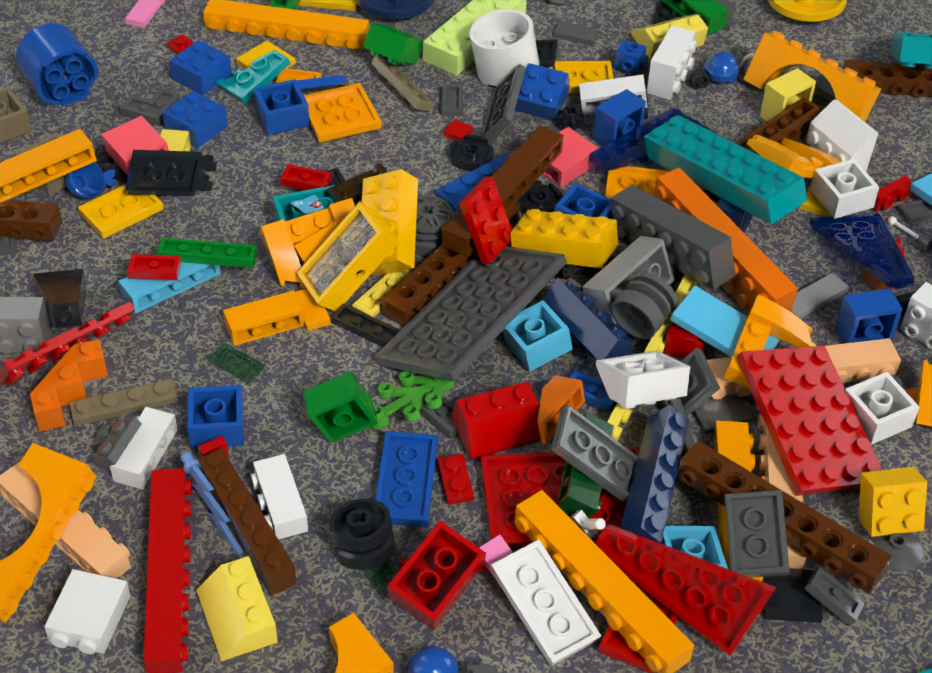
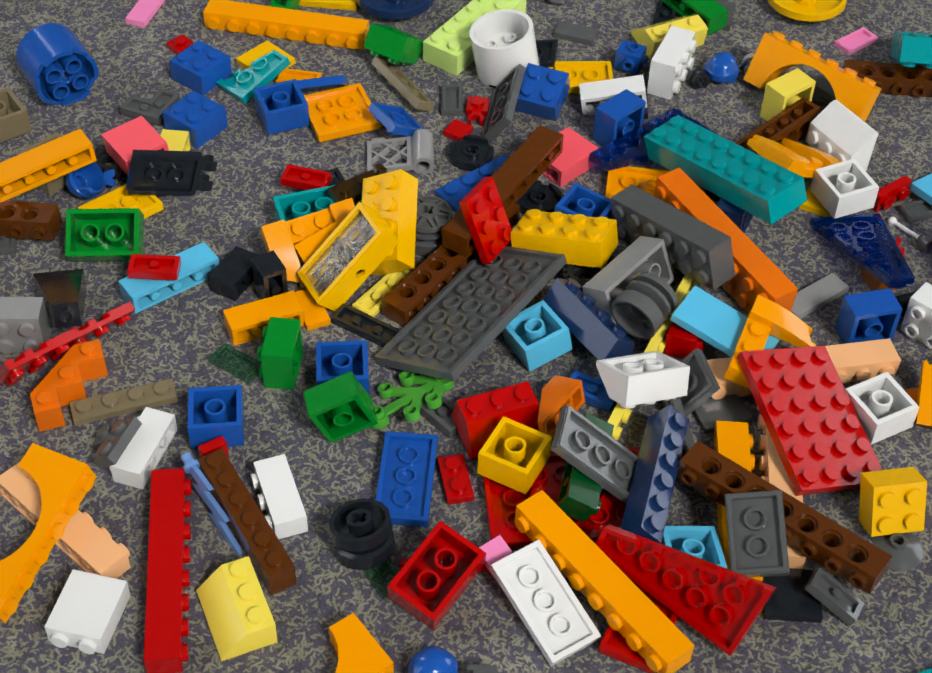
green tile [156,237,258,268] -> none
medium azure sticker [291,195,324,213] -> none
black gear [557,105,584,130] -> none
white bar [570,510,605,539] -> none
none -> green brick [65,208,144,262]
none -> black brick [209,246,259,301]
none -> black brick [251,250,288,300]
none -> green brick [257,317,303,390]
none -> blue brick [316,340,370,396]
none -> light grey piece [367,129,434,173]
none -> blue plate [368,102,424,137]
none -> red plate [466,96,489,126]
none -> yellow brick [477,416,552,495]
none -> bright pink tile [834,27,878,55]

